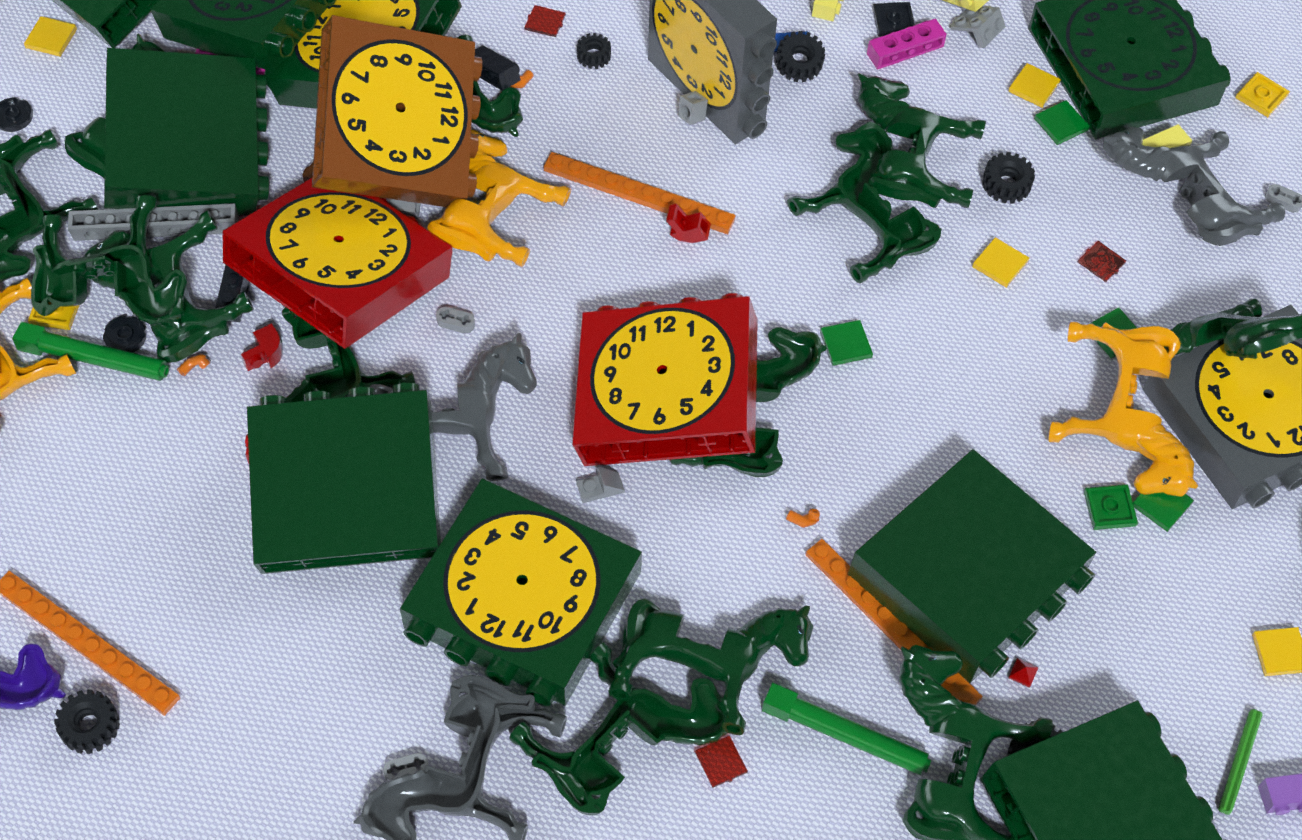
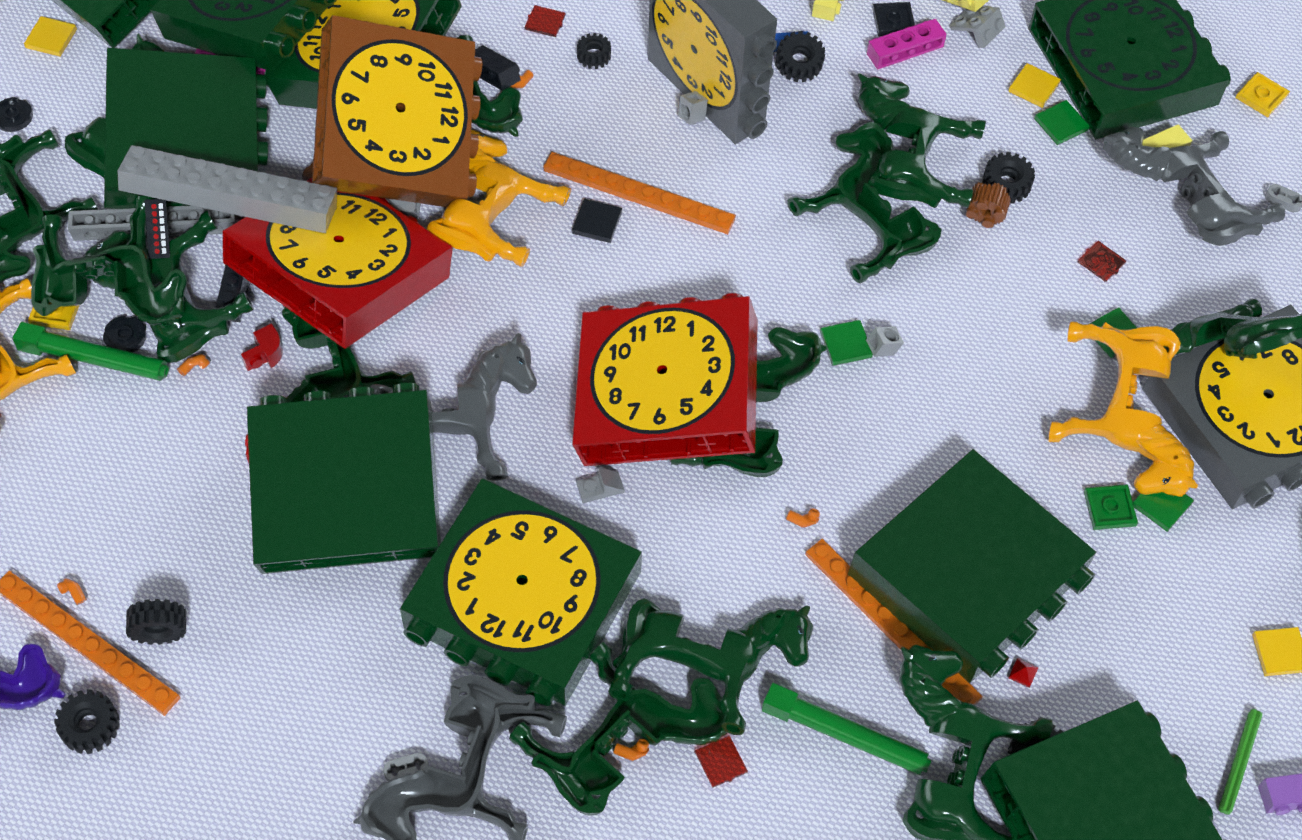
light grey beam [436,307,475,333] -> none
red brick [666,203,711,243] -> none
yellow tile [972,237,1029,288] -> none
none -> orange arm [57,578,87,605]
none -> light grey brick [117,145,337,234]
none -> black tyre [126,599,186,645]
none -> black sticker [144,199,170,259]
none -> black tile [572,199,622,243]
none -> orange arm [613,739,649,761]
none -> light grey brick [866,326,904,357]
none -> dark orange brick [966,182,1011,228]

